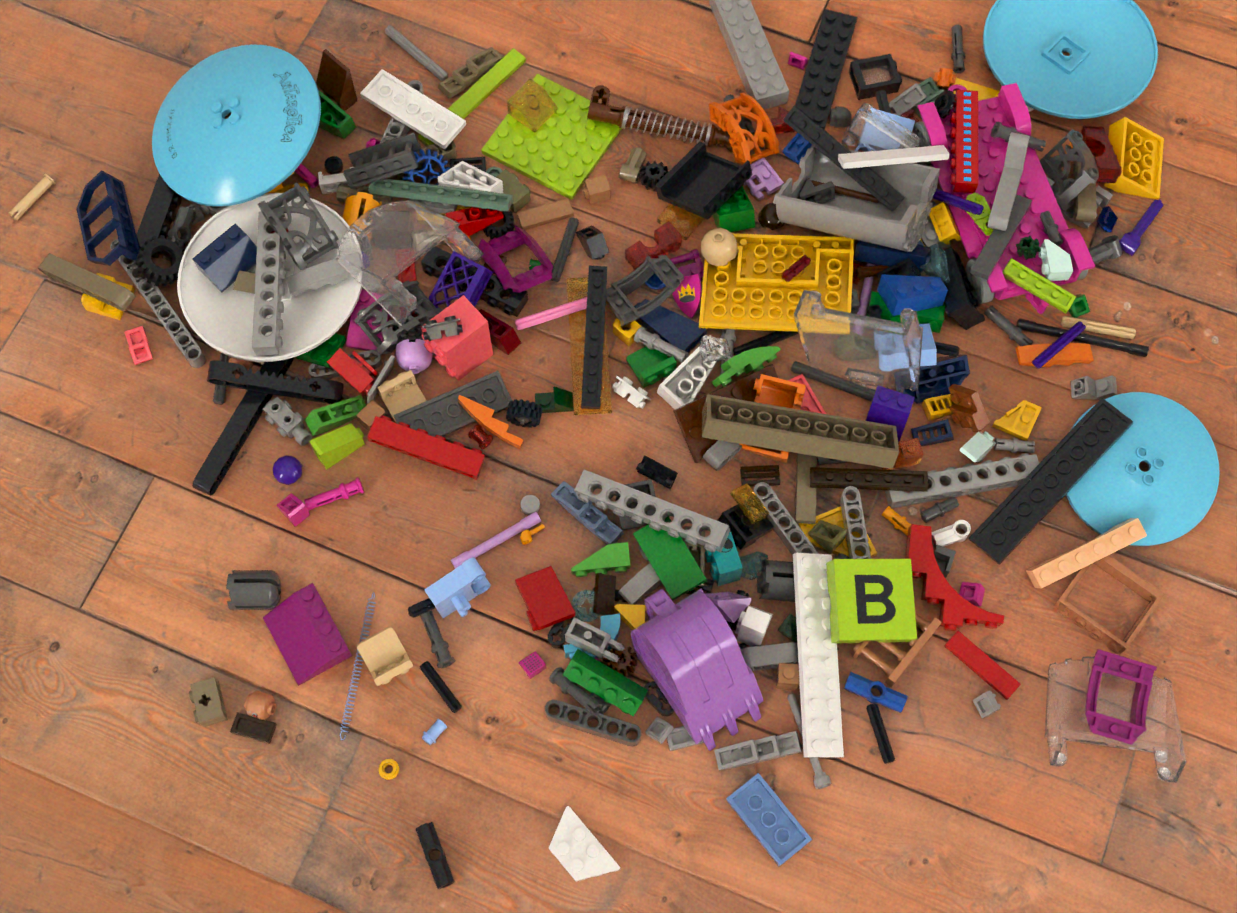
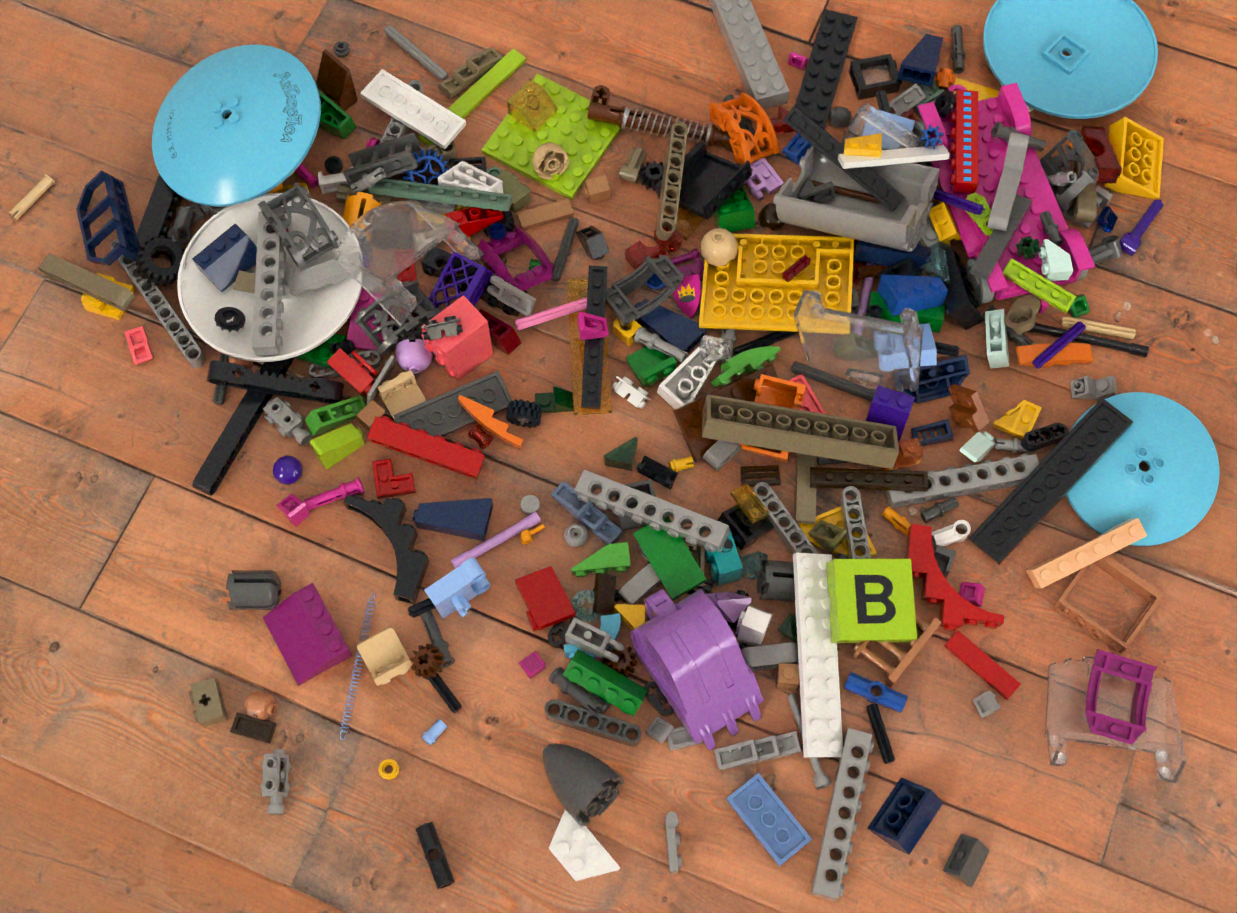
yellow slope [922,394,953,421] -> none
none -> black gear [214,307,246,333]
none -> light grey brick [261,750,291,814]
none -> black pin [330,339,355,355]
none -> dark grey plate [333,41,350,58]
none -> black arch [344,495,429,605]
none -> light grey pin [350,167,386,195]
none -> red tile [372,458,416,499]
none -> reddish brown gear [410,644,445,679]
none -> dark blue slope [413,498,494,541]
none -> light grey hinge [487,276,536,316]
none -> clear blue plate [488,223,507,240]
none -> tan cylinder [532,142,569,179]
none -> dark grey cylinder [542,743,624,826]
none -> light grey plate [564,523,588,547]
none -> dark pink slope [577,312,609,340]
none -> clear green slope [603,437,638,471]
none -> dark tan beam [656,122,688,241]
none -> light grey hinge [665,811,682,874]
none -> yellow pin [668,456,694,473]
none -> light grey brick [810,728,874,901]
none -> yellow wing [844,133,882,157]
none -> dark blue slope [868,778,943,855]
none -> dark blue slope [897,34,943,87]
none -> blue gear [921,125,944,149]
none -> dark grey panel [943,834,989,887]
none -> light aqua slope [985,309,1009,369]
none -> dark tan piece [1004,295,1041,336]
none -> black beam [1020,423,1069,451]
none -> light grey pin [1047,171,1077,187]

